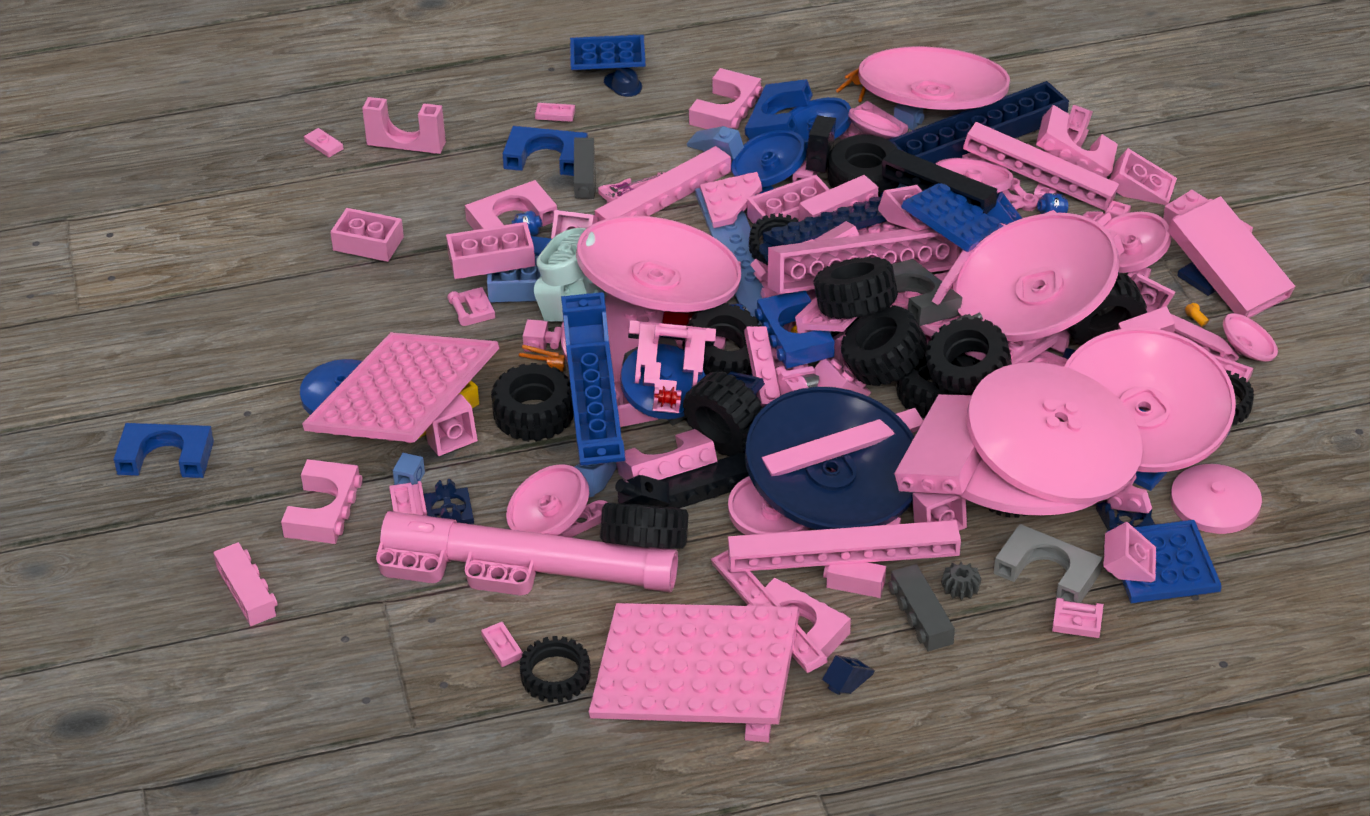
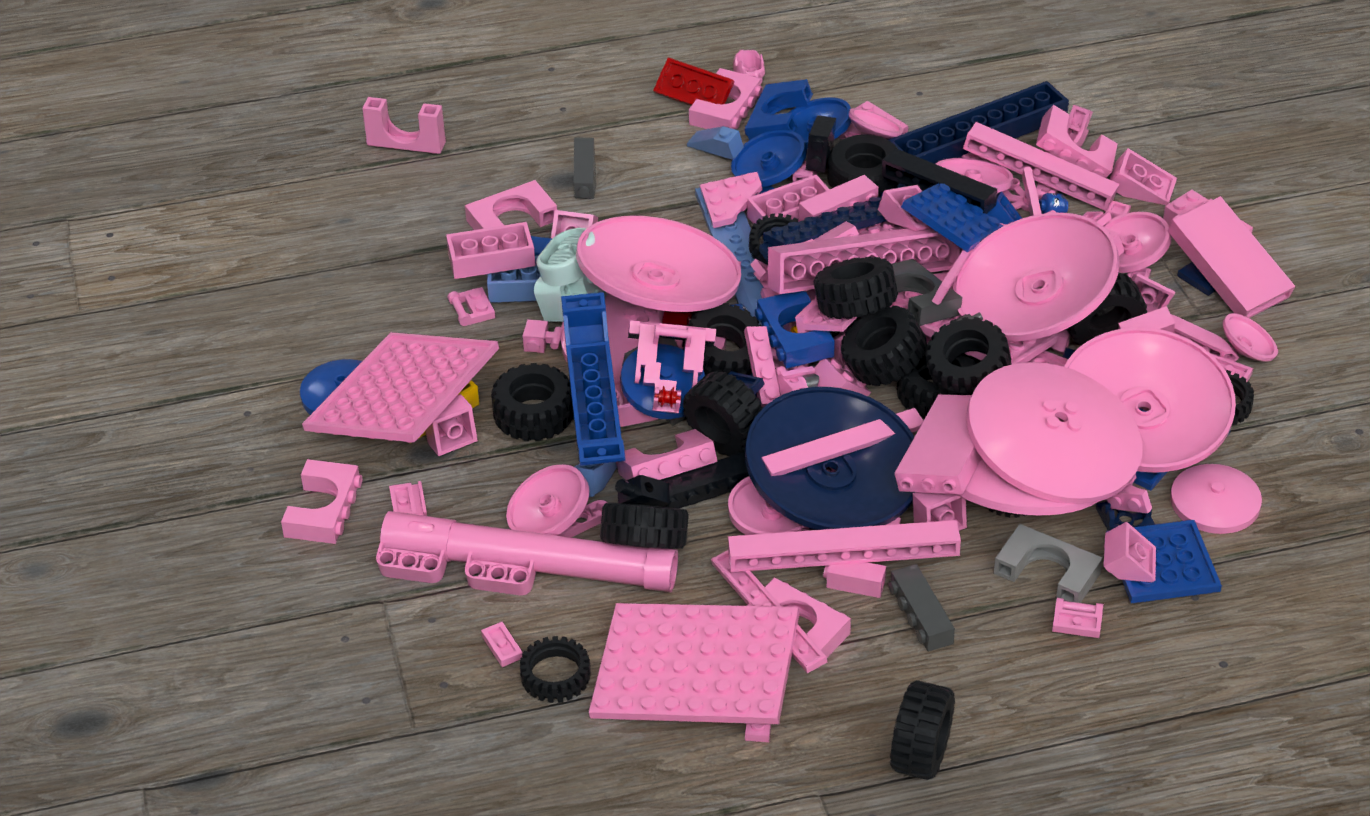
blue arch [114,423,214,478] -> none
bright pink brick [213,542,277,627] -> none
bright pink plate [304,128,343,157] -> none
bright pink brick [330,208,404,262] -> none
medium blue brick [393,453,425,485] -> none
dark blue piece [424,479,474,524] -> none
blue arch [503,126,588,176] -> none
blue head [512,211,543,236] -> none
orange plant [519,345,565,371] -> none
bright pink plate [535,103,575,122] -> none
blue slope [570,35,646,70] -> none
bright pink brick [595,146,731,222] -> none
bright pink piece [598,172,666,203] -> none
dark blue piece [604,68,642,97] -> none
dark blue slope [822,655,875,695] -> none
orange plant [836,66,866,102] -> none
bright pink dish [858,47,1010,110] -> none
medium blue brick [894,103,925,130] -> none
dark grey gear [942,562,981,600] -> none
light orange arm [1185,303,1209,327] -> none
none -> red plate [653,57,735,106]
none -> bright pink hair [733,50,765,83]
none -> black tyre [890,680,955,780]
none -> bright pink tile [1022,167,1042,216]

